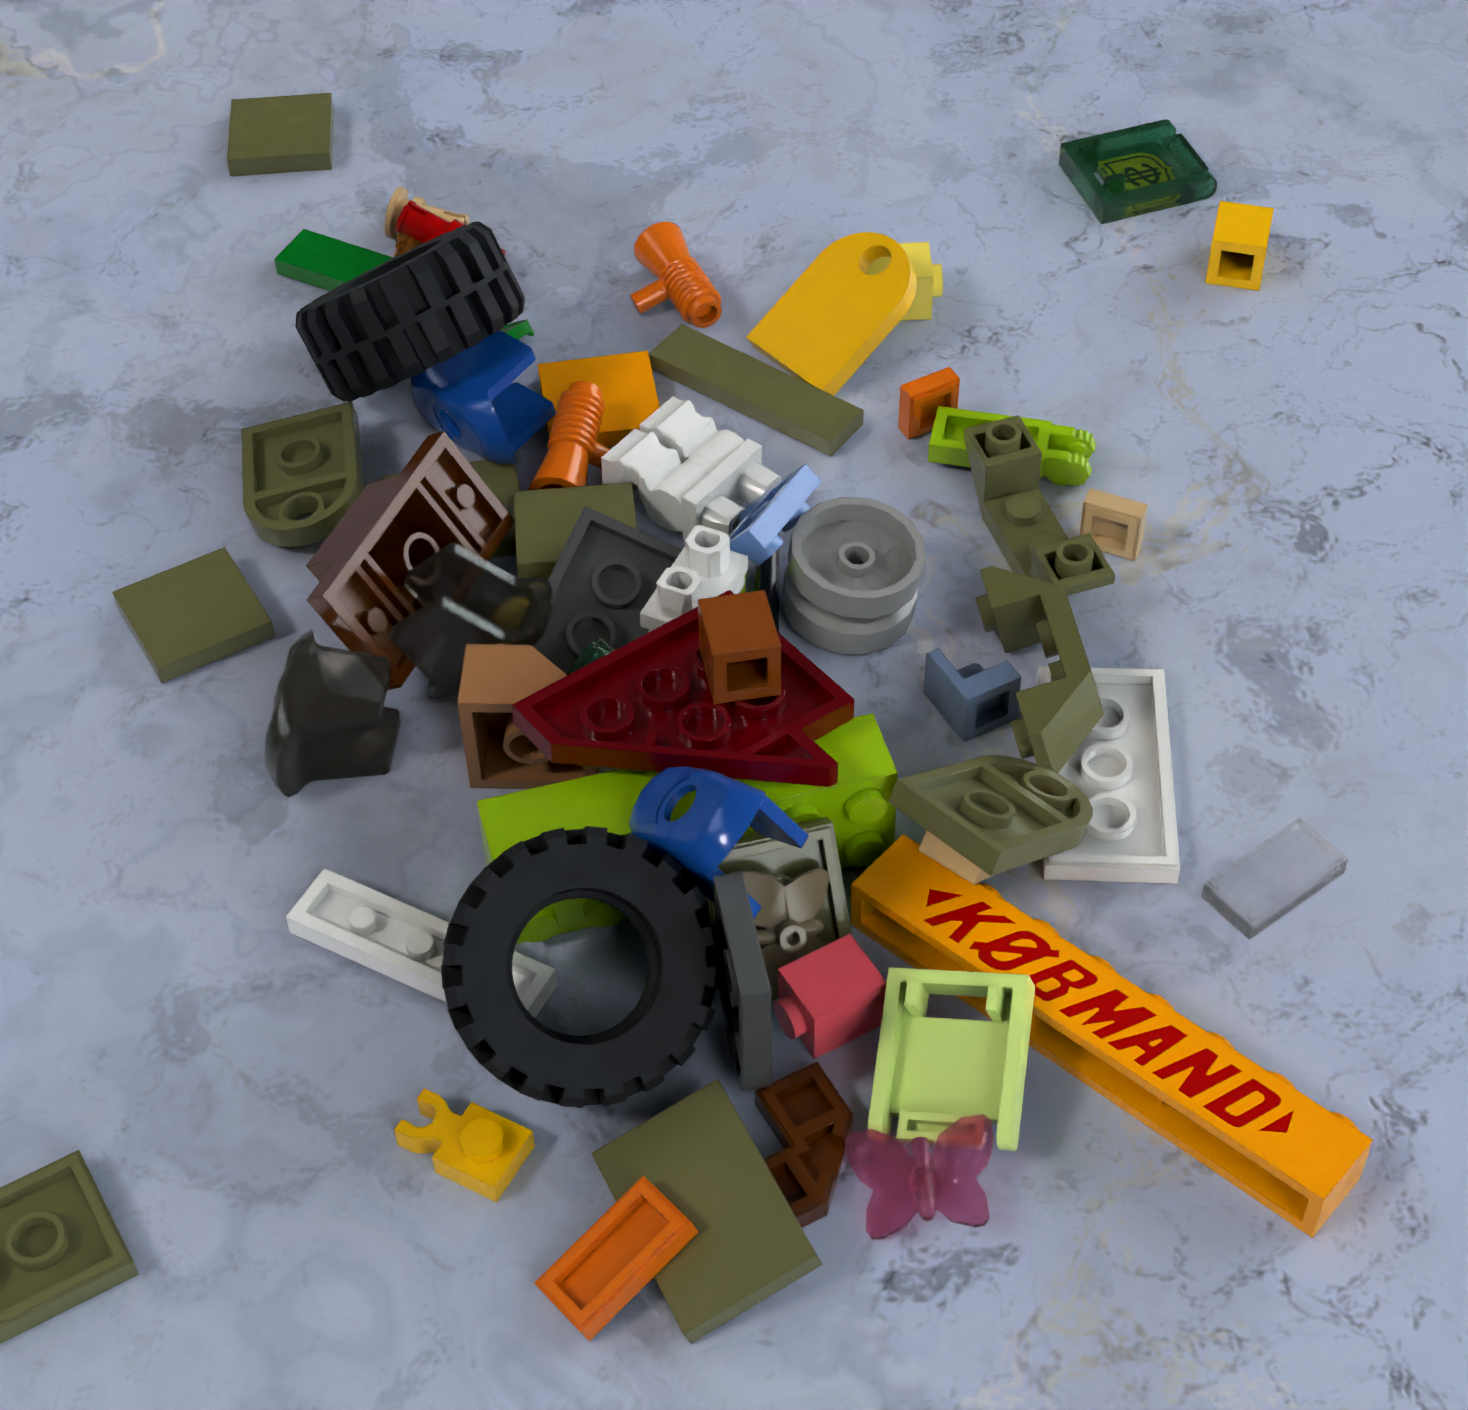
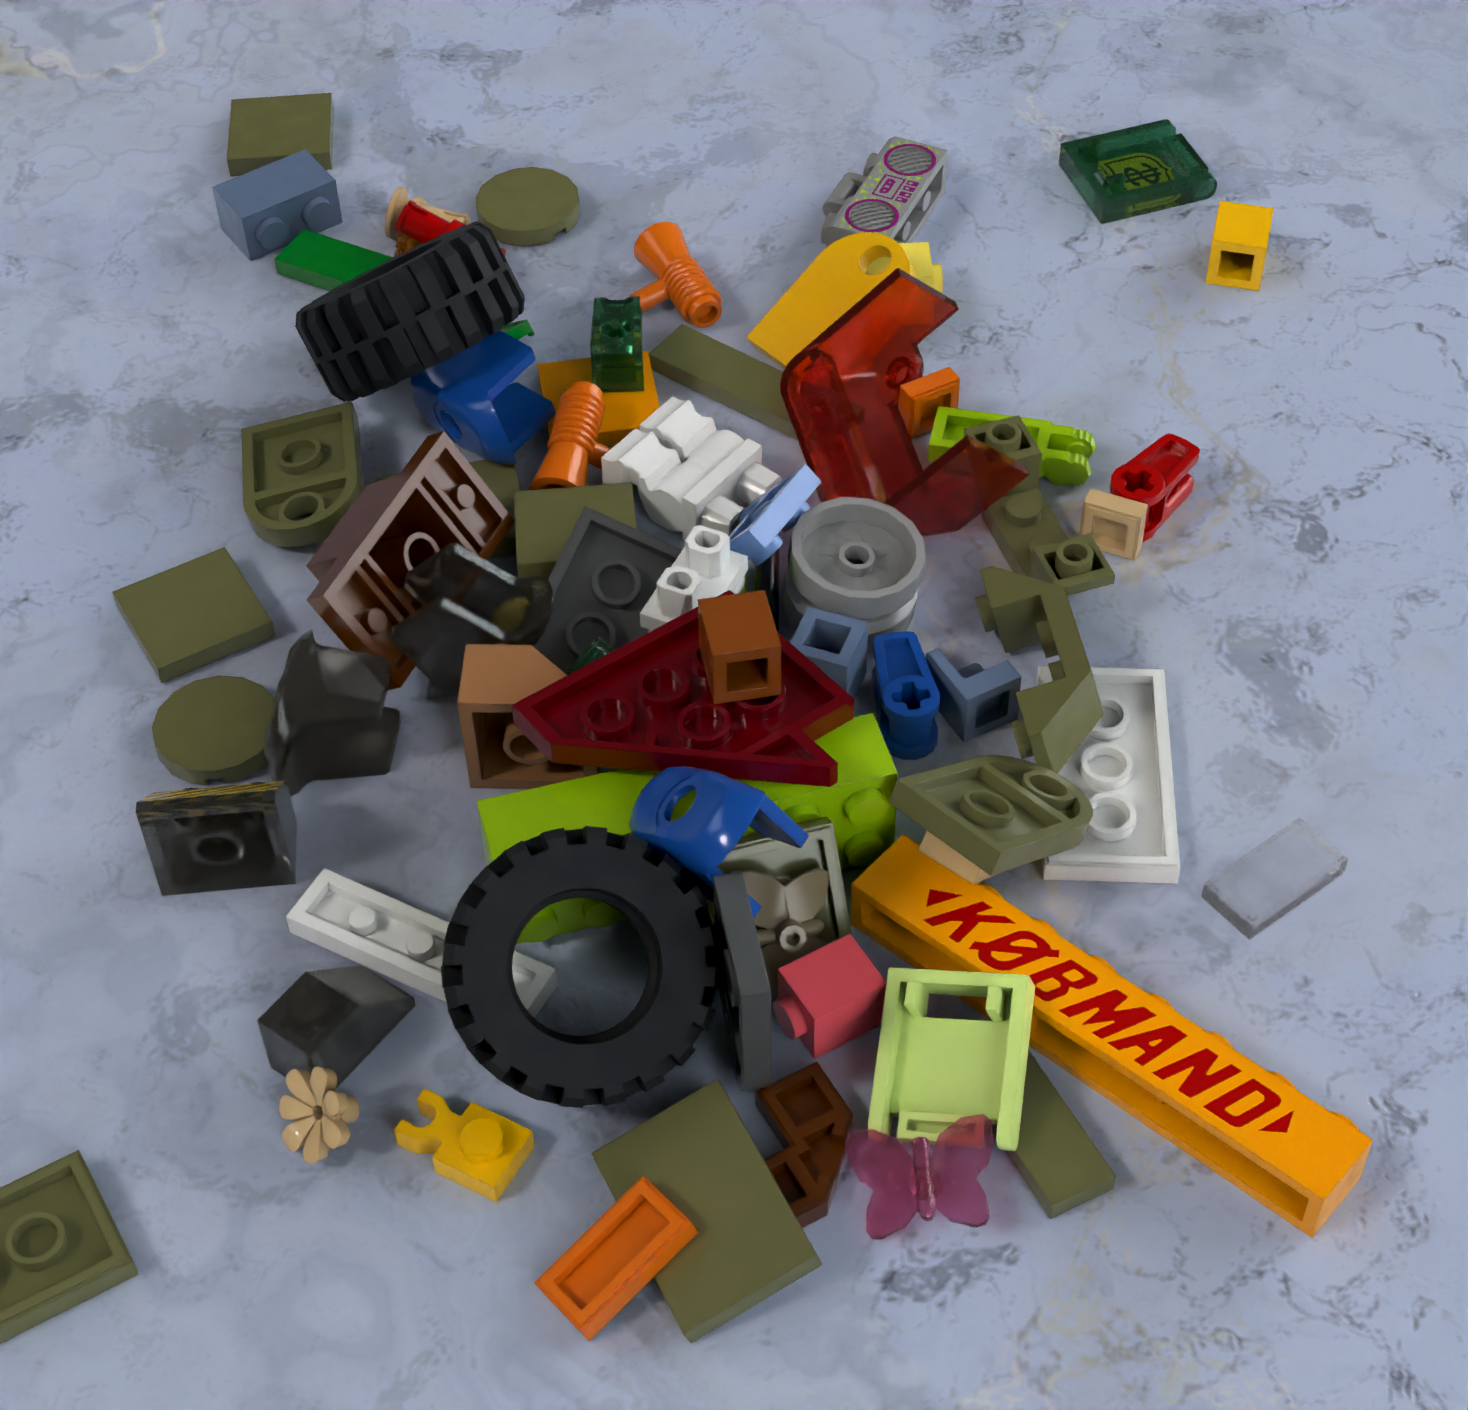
none -> clear smoke slope [136,781,297,896]
none -> olive tile [152,675,281,785]
none -> sand blue brick [212,149,343,261]
none -> clear smoke slope [257,965,416,1088]
none -> tan plant [279,1066,360,1164]
none -> olive tile [476,167,580,247]
none -> clear green leg [590,296,644,393]
none -> clear red windscreen [780,268,1030,537]
none -> sand blue brick [790,606,868,699]
none -> light grey piece [821,136,947,248]
none -> blue piece [872,631,940,760]
none -> olive tile [983,1017,1116,1219]
none -> red piece [1110,433,1200,542]

